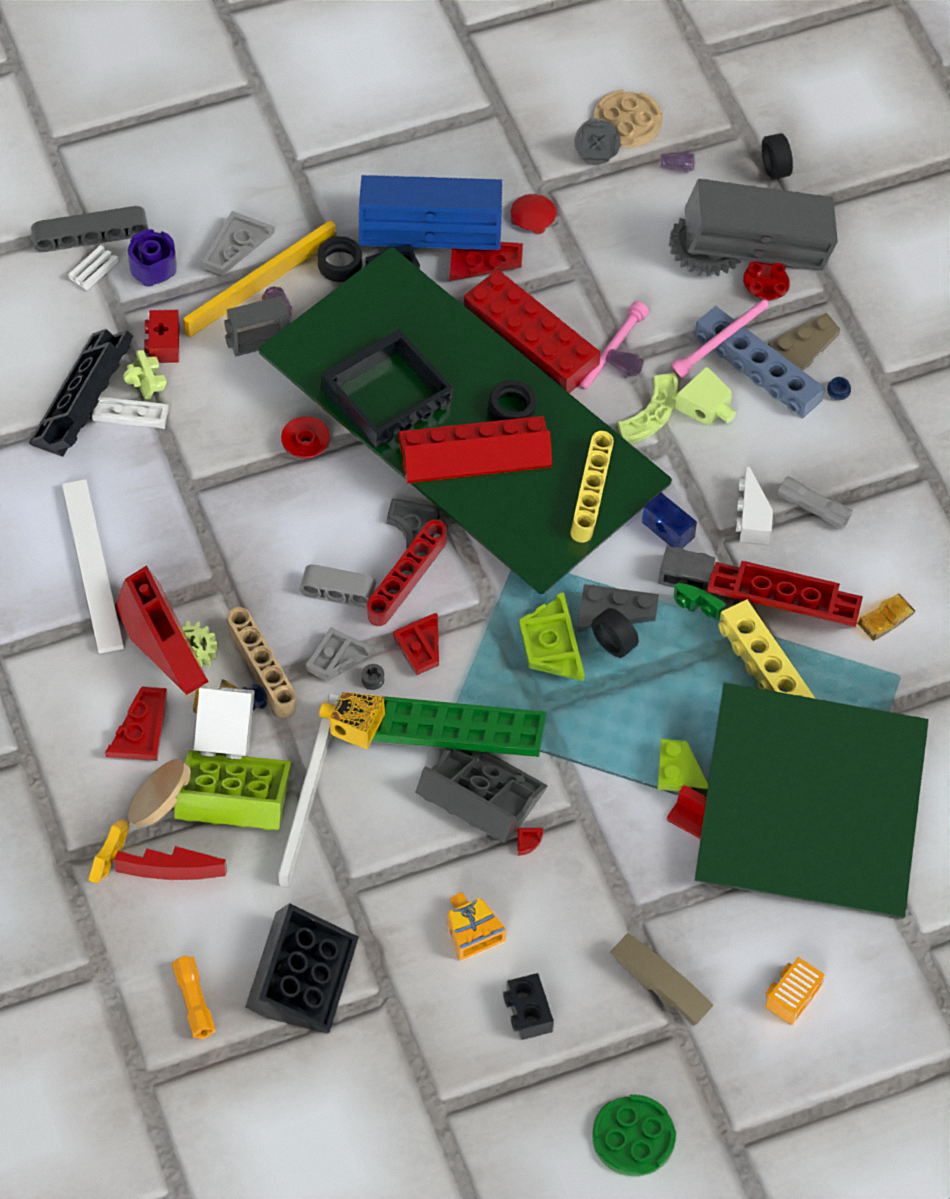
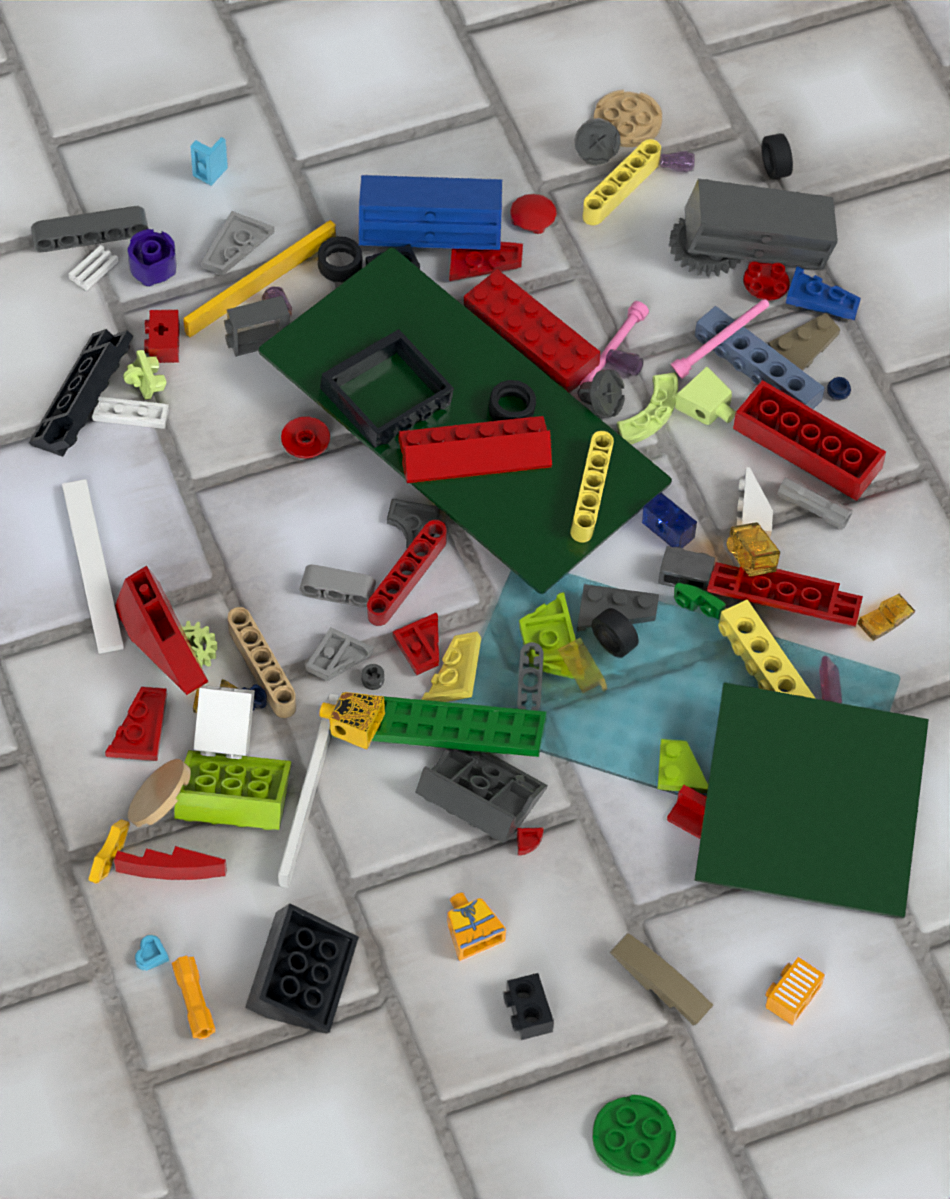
none -> medium azure tile [135,935,169,971]
none -> medium azure panel [190,137,228,186]
none -> light yellow wing [421,632,481,702]
none -> dark grey beam [517,642,544,711]
none -> clear yellow panel [558,638,608,694]
none -> dark grey tile [577,369,625,418]
none -> light yellow beam [582,139,661,225]
none -> clear yellow brick [727,522,780,576]
none -> red brick [733,380,886,501]
none -> blue wing [786,266,861,320]
none -> clear pink slope [819,656,842,703]

